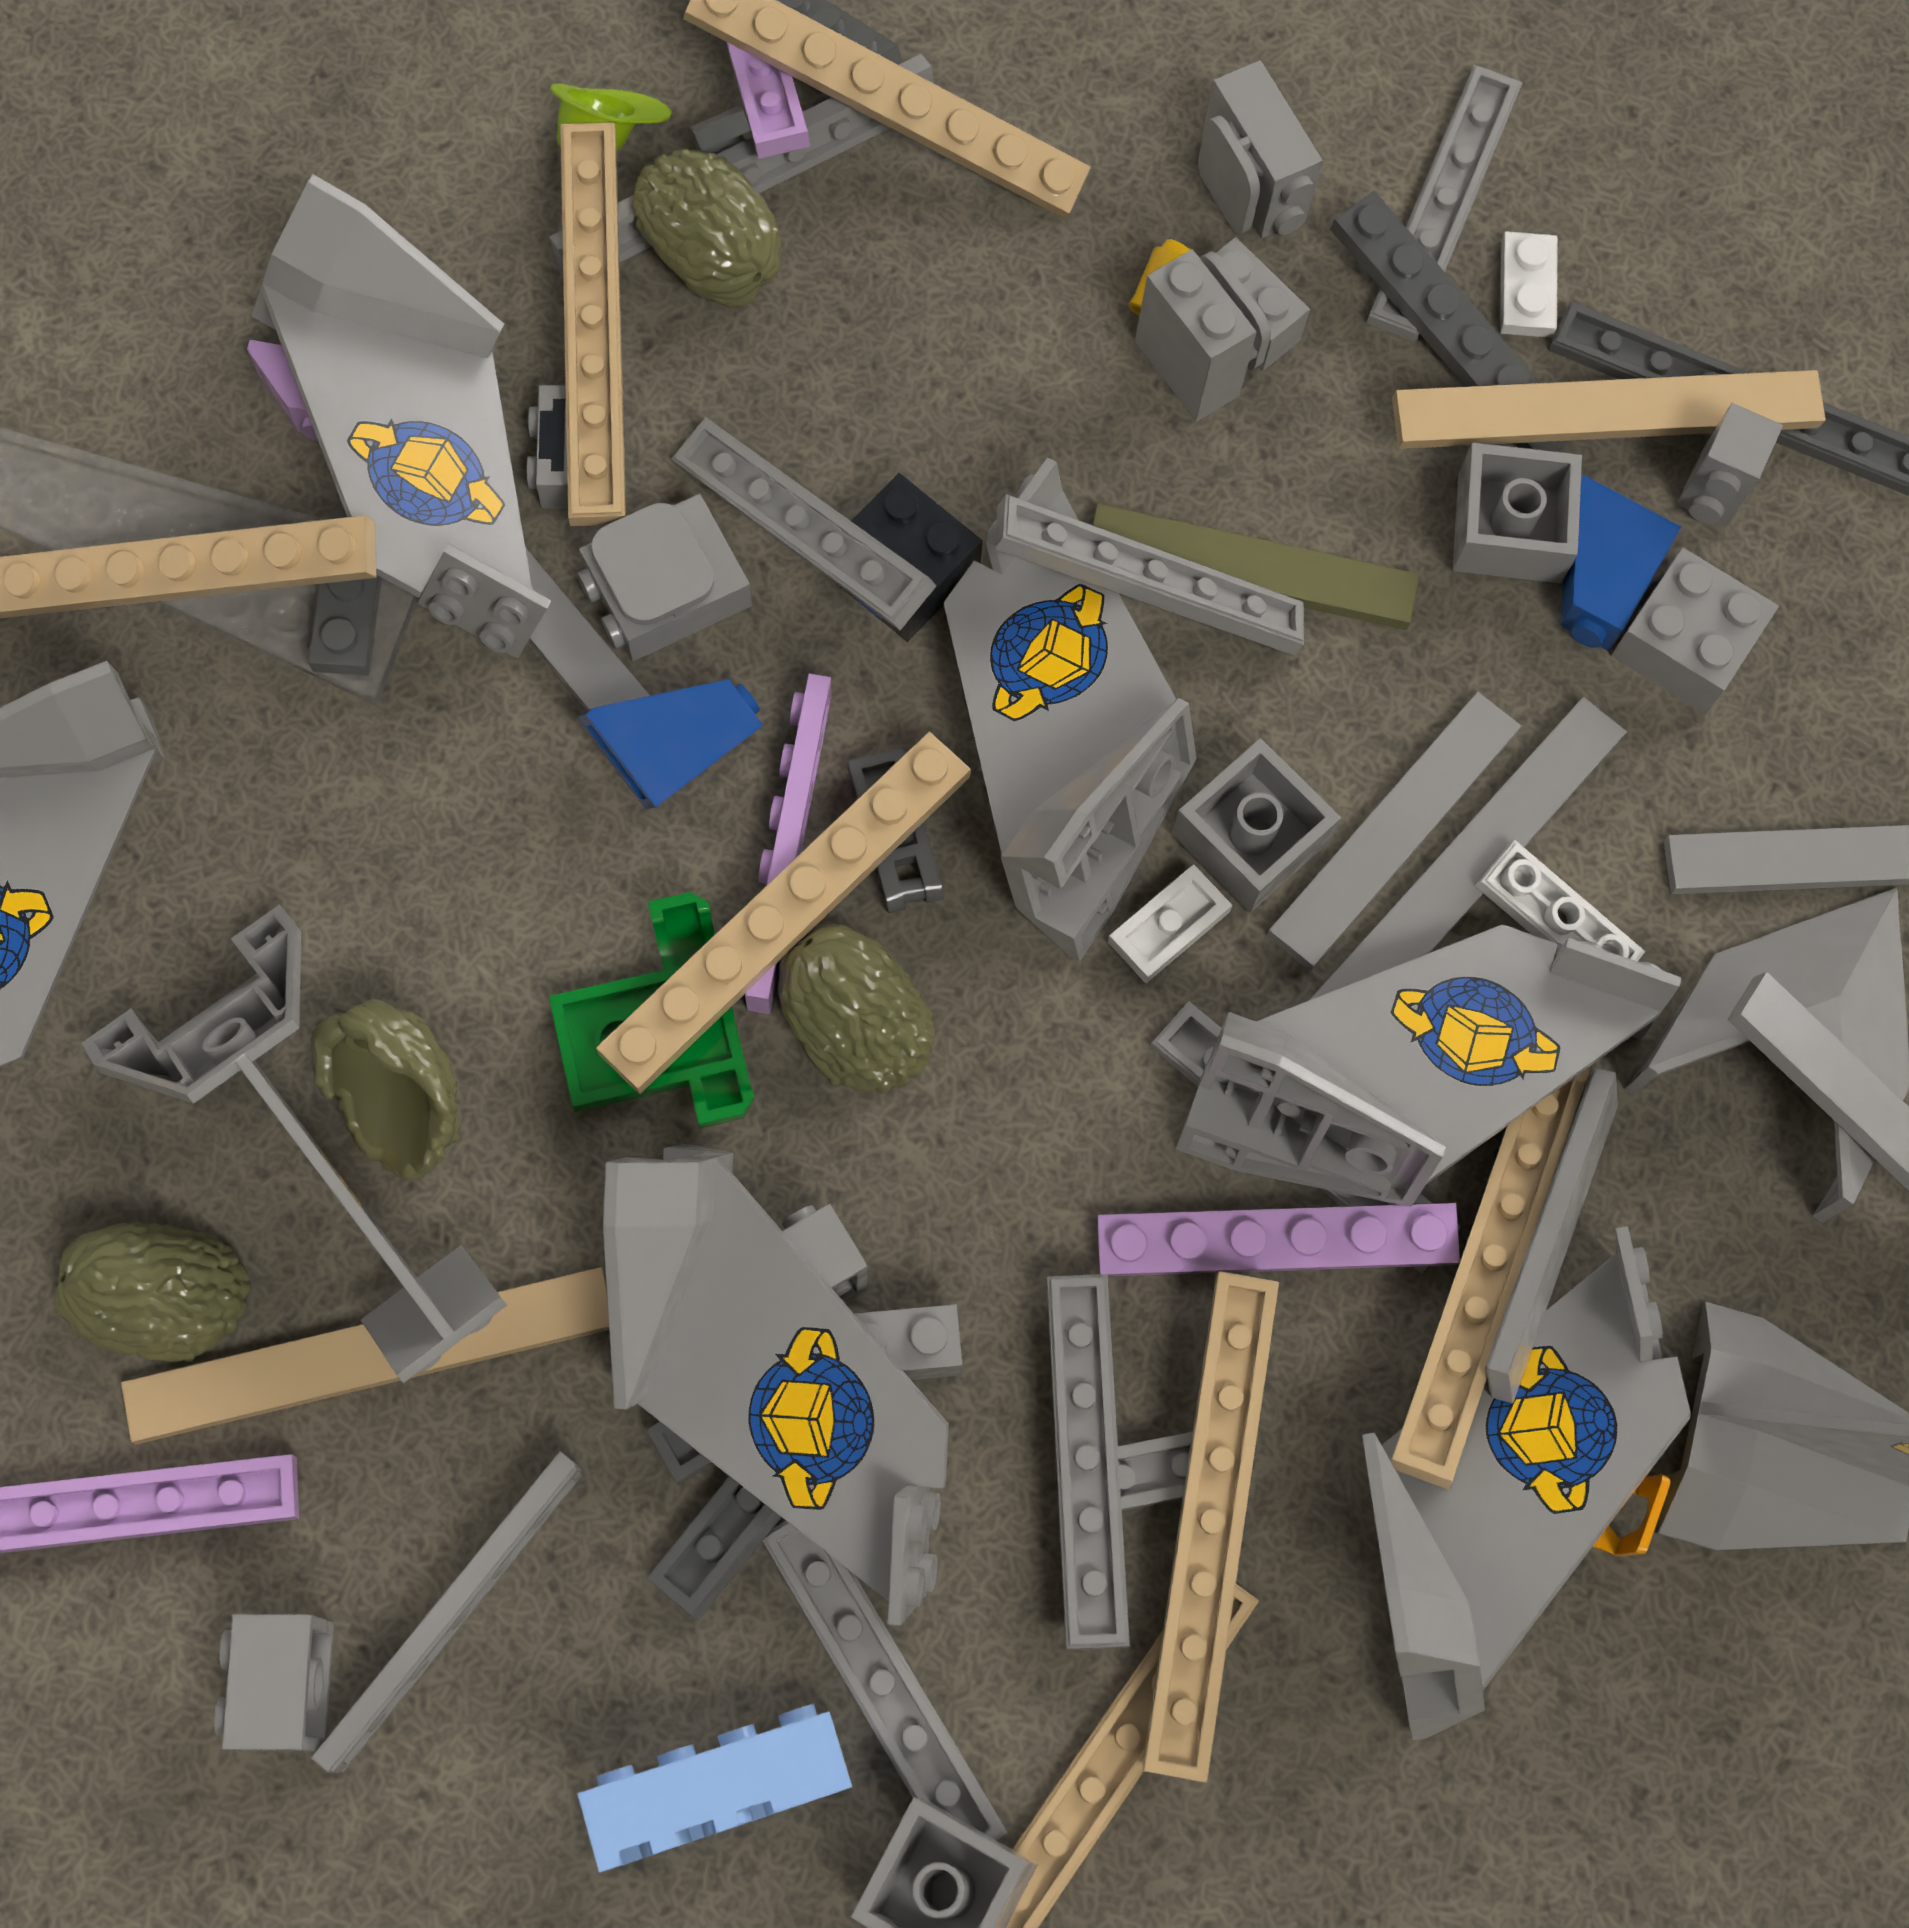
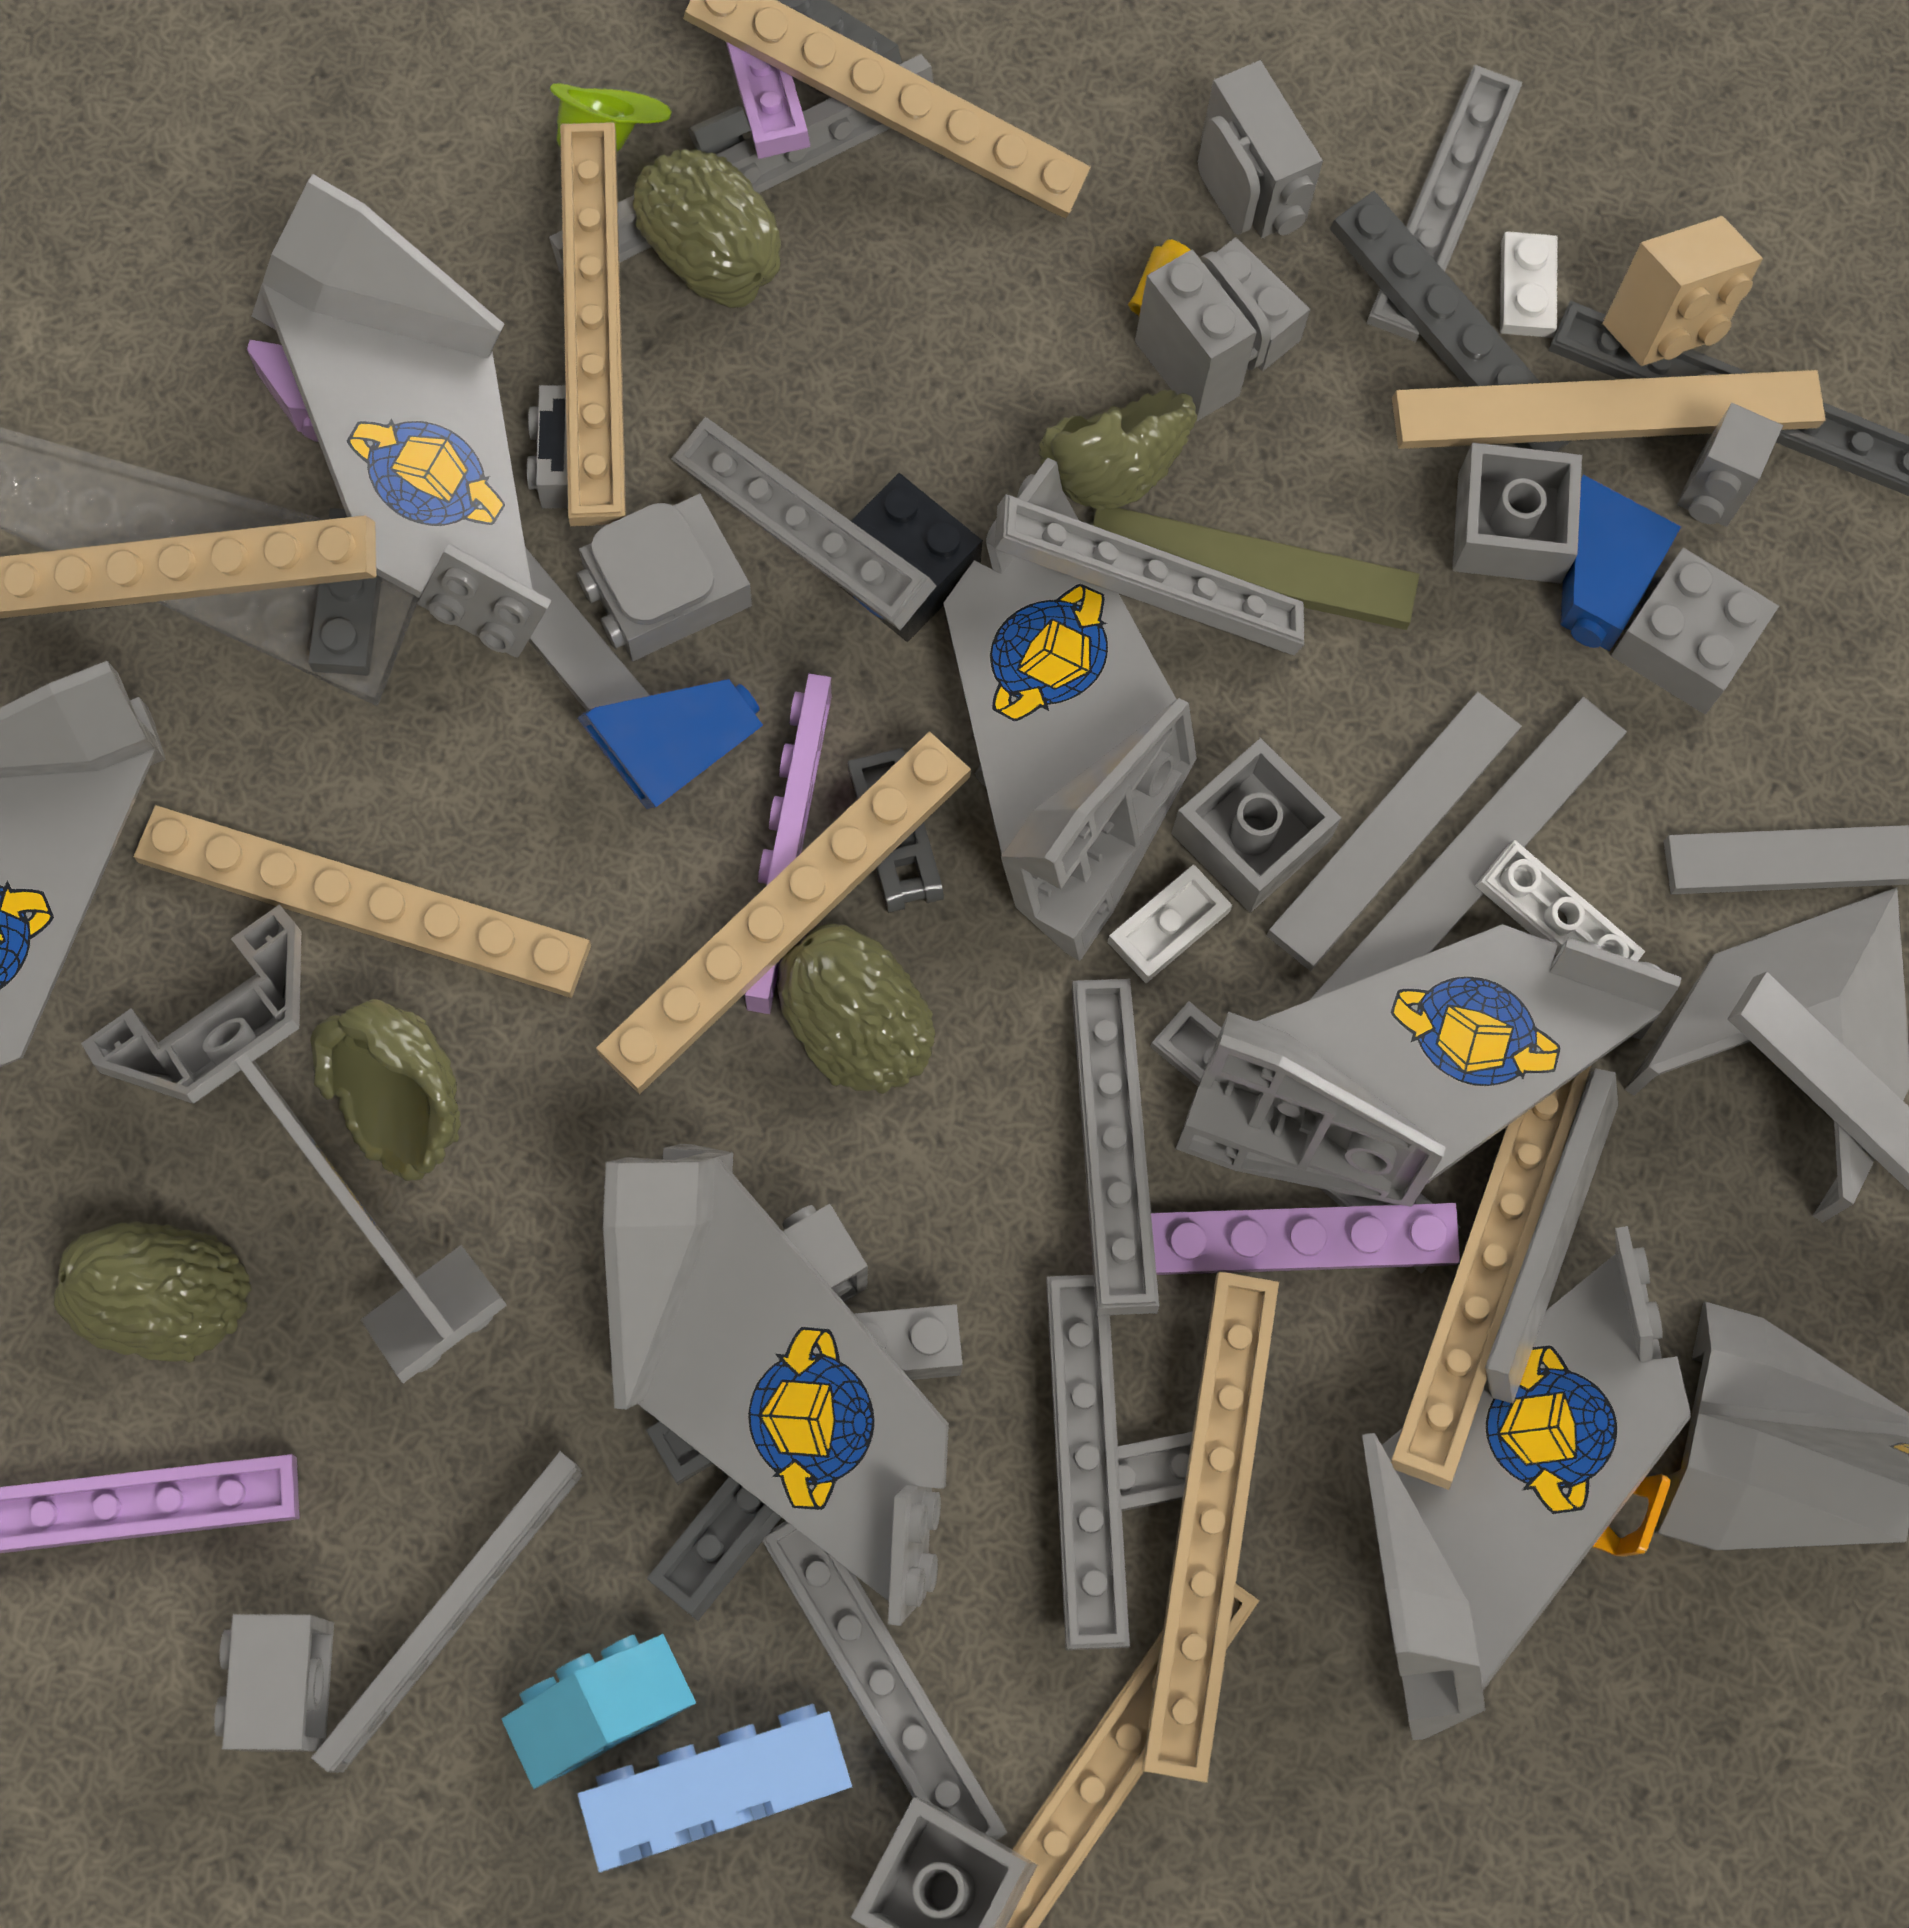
tan tile [121,1267,609,1445] -> none
green piece [549,892,755,1129] -> none
none -> tan plate [133,805,591,998]
none -> medium azure brick [501,1634,696,1789]
none -> olive hair [1038,389,1197,510]
none -> light grey tile [1072,979,1159,1316]
none -> tan brick [1603,216,1763,367]

